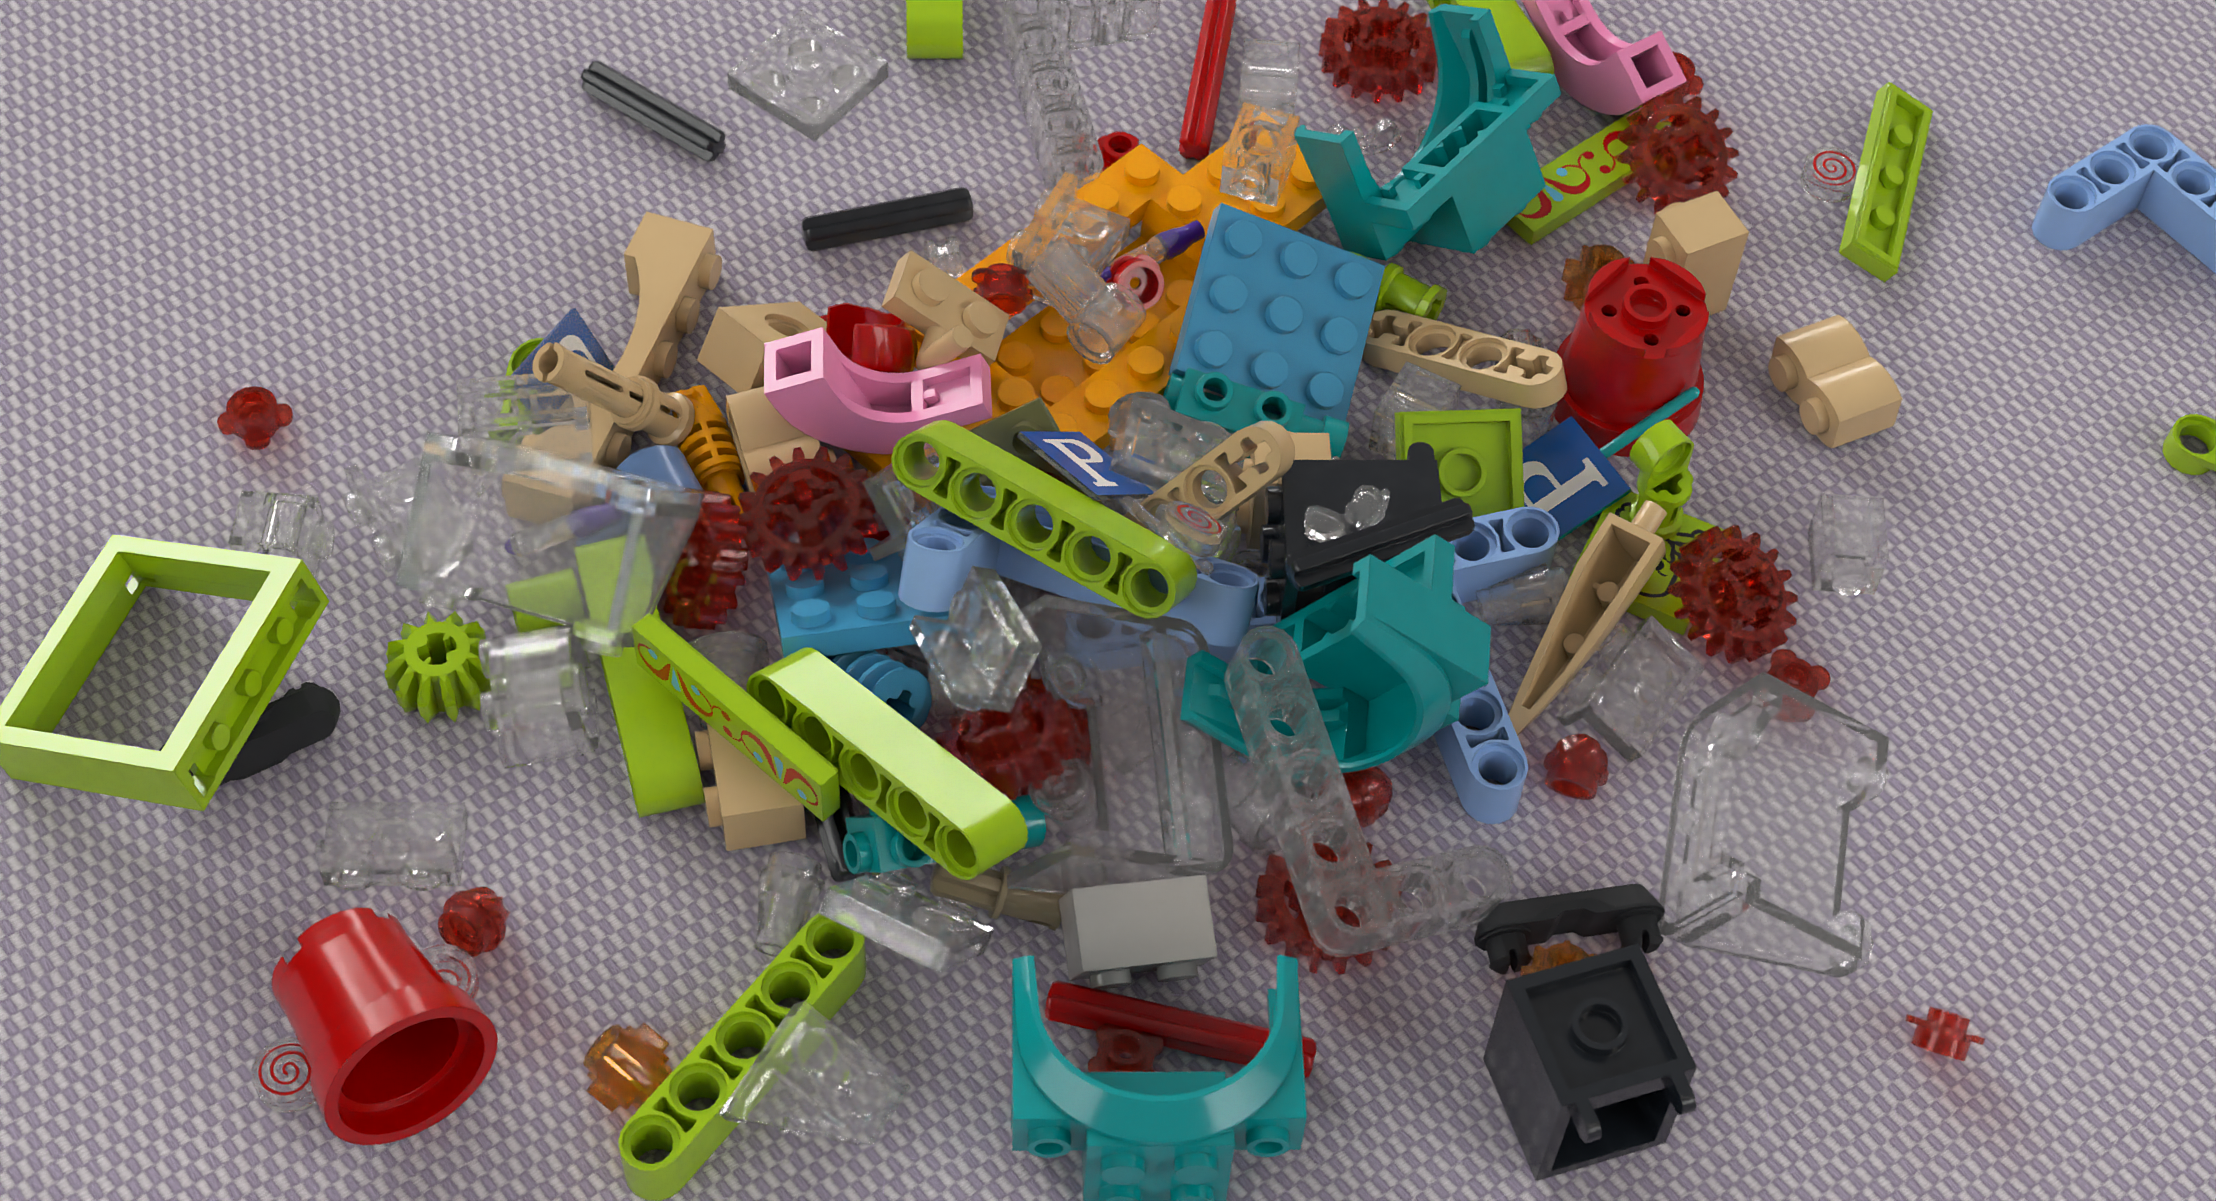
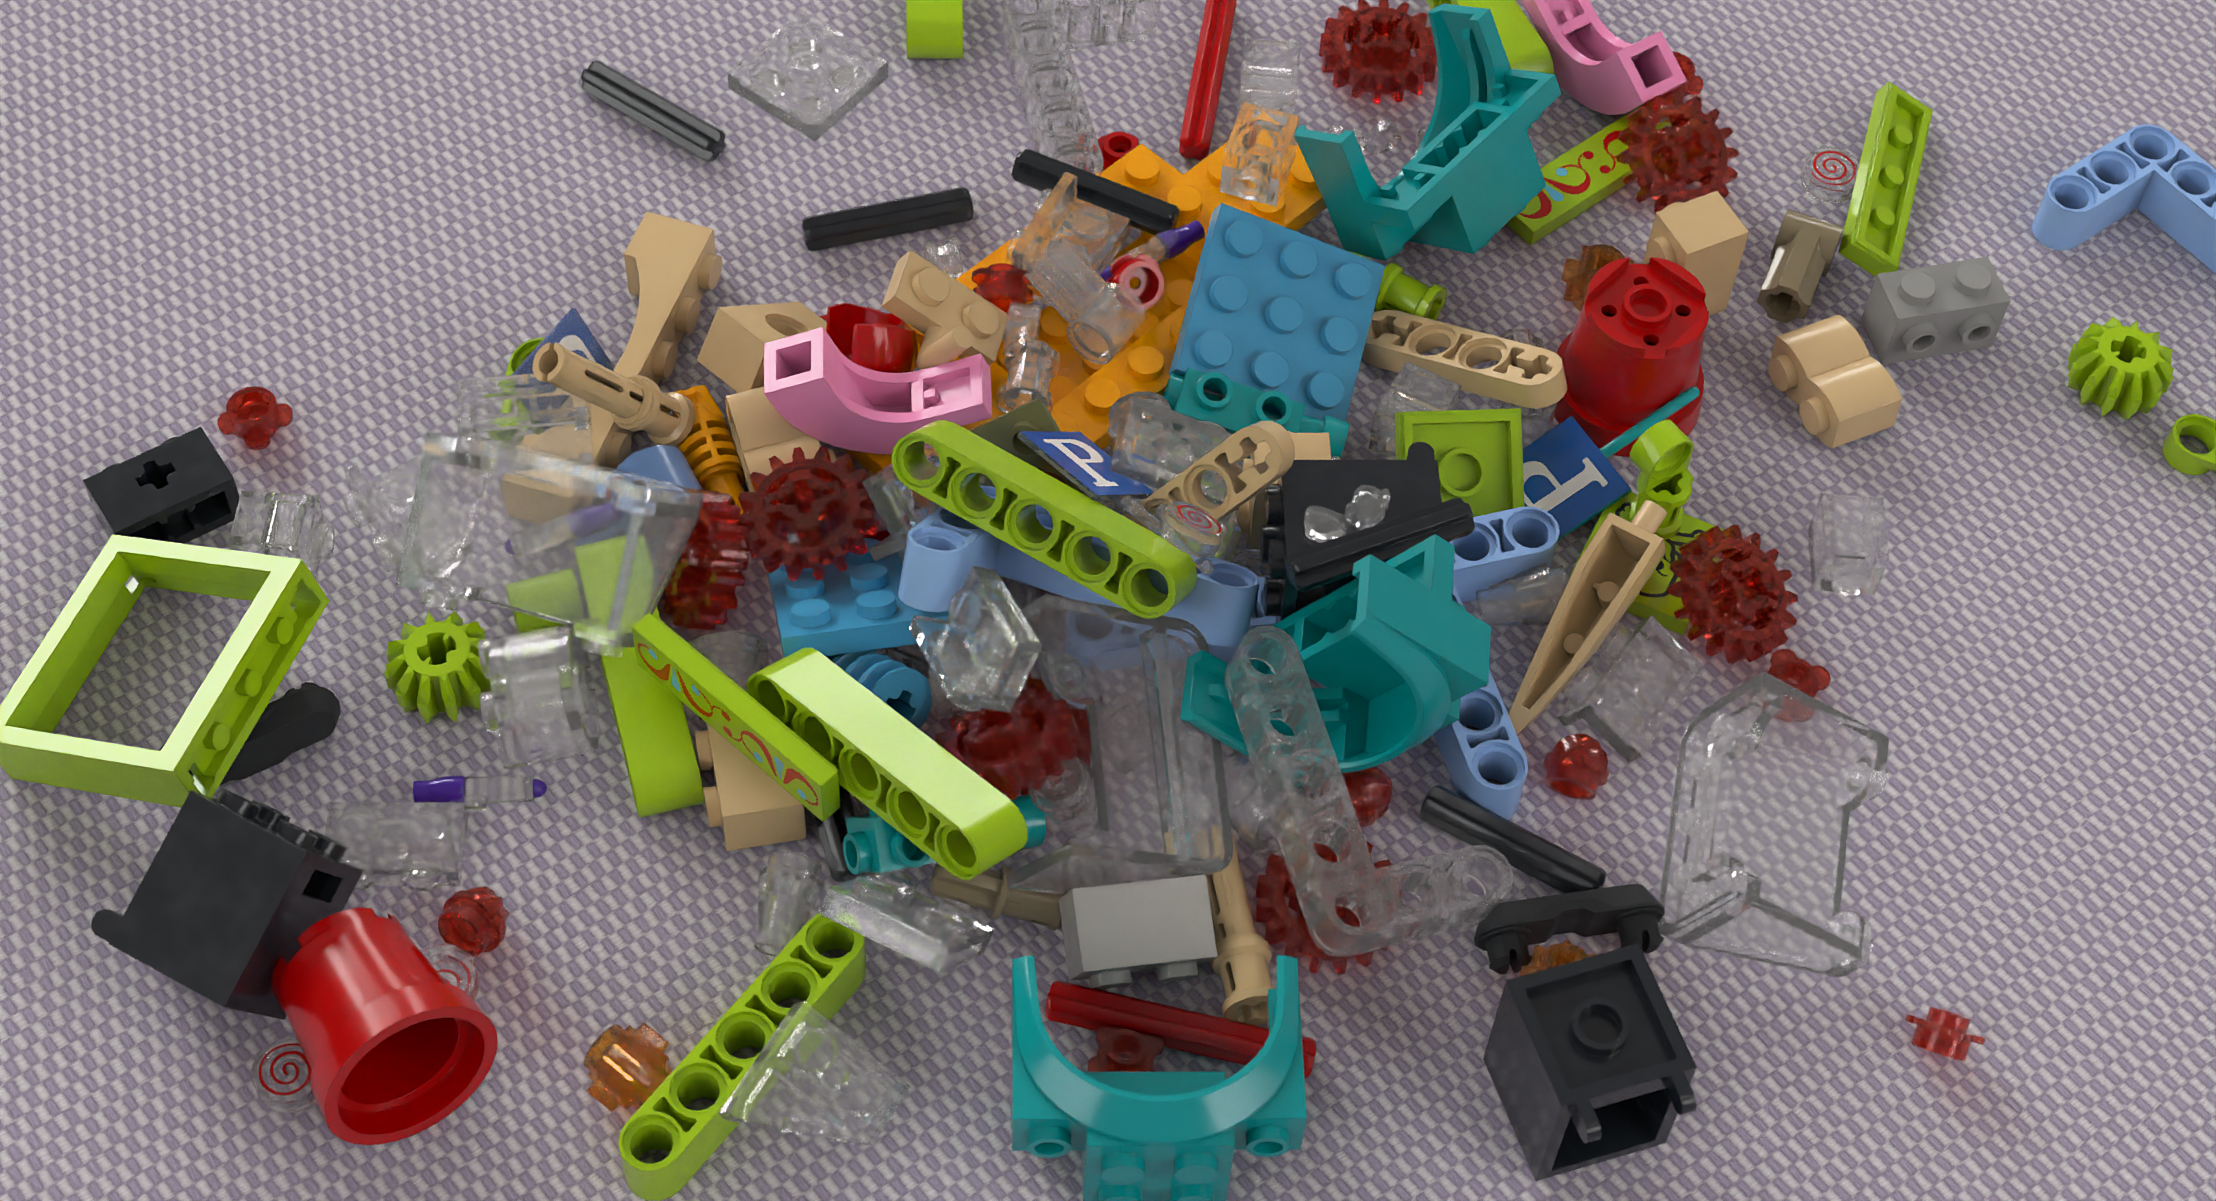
none -> black brick [83,427,245,544]
none -> black container [91,789,364,1020]
none -> clear piece [413,775,547,812]
none -> clear connector [997,302,1061,413]
none -> black axle [1012,149,1180,236]
none -> tan pin [1192,827,1274,1026]
none -> black axle [1420,785,1607,893]
none -> dark tan piece [1757,209,1844,323]
none -> light grey brick [1861,257,2010,365]
none -> lime gear [2067,316,2174,420]

